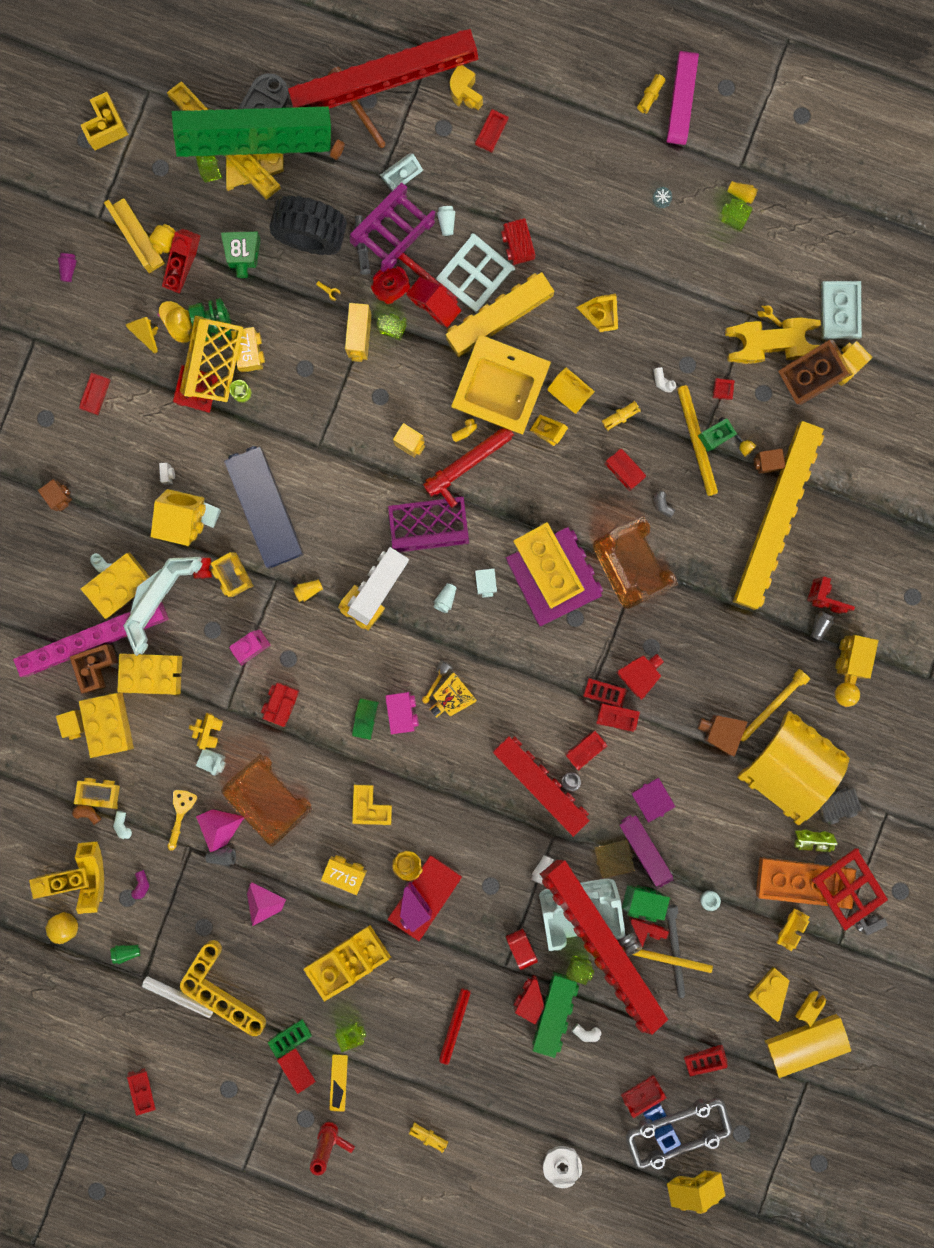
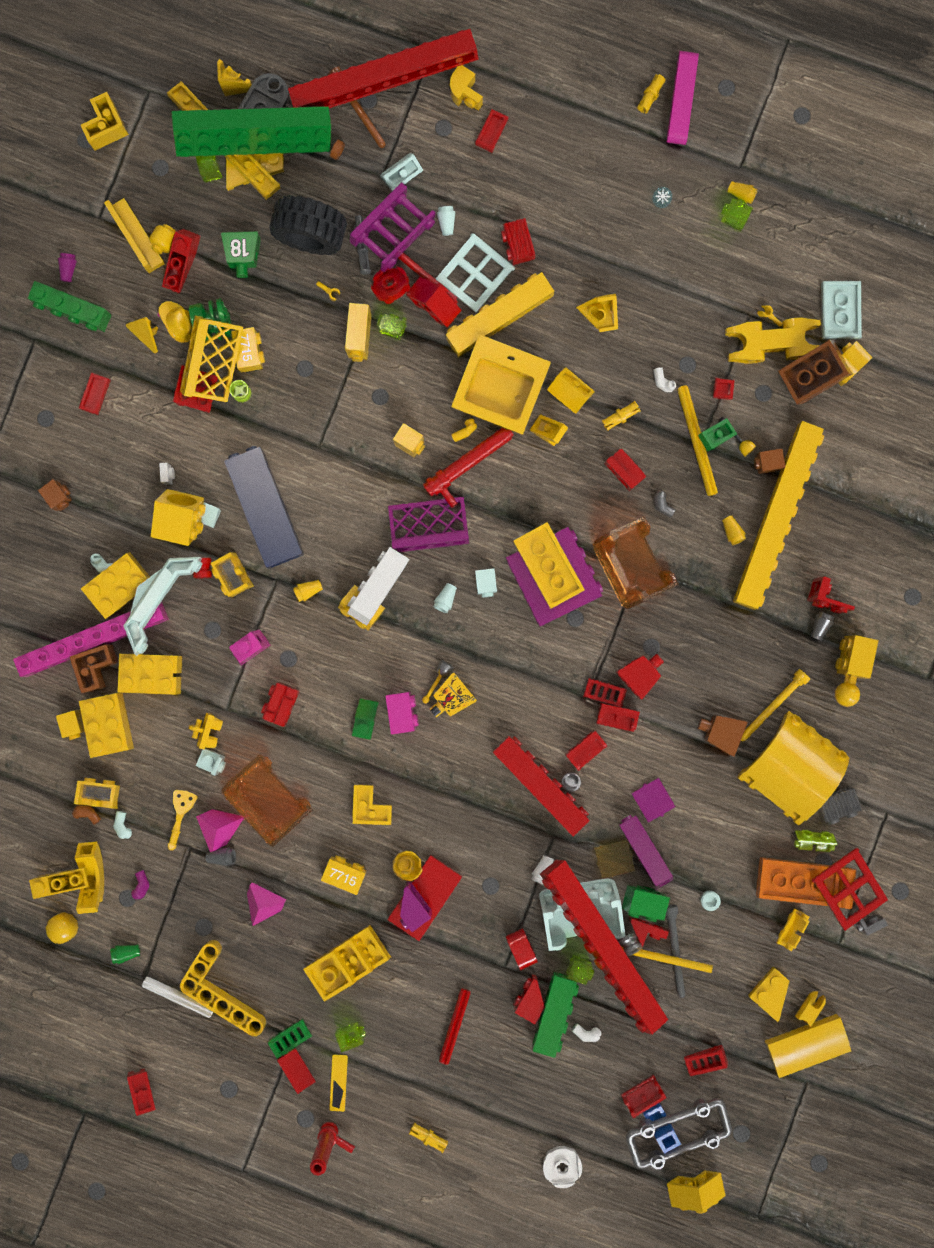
none -> green brick [27,281,111,332]
none -> yellow slope [217,59,252,96]
none -> yellow cone [722,516,746,545]

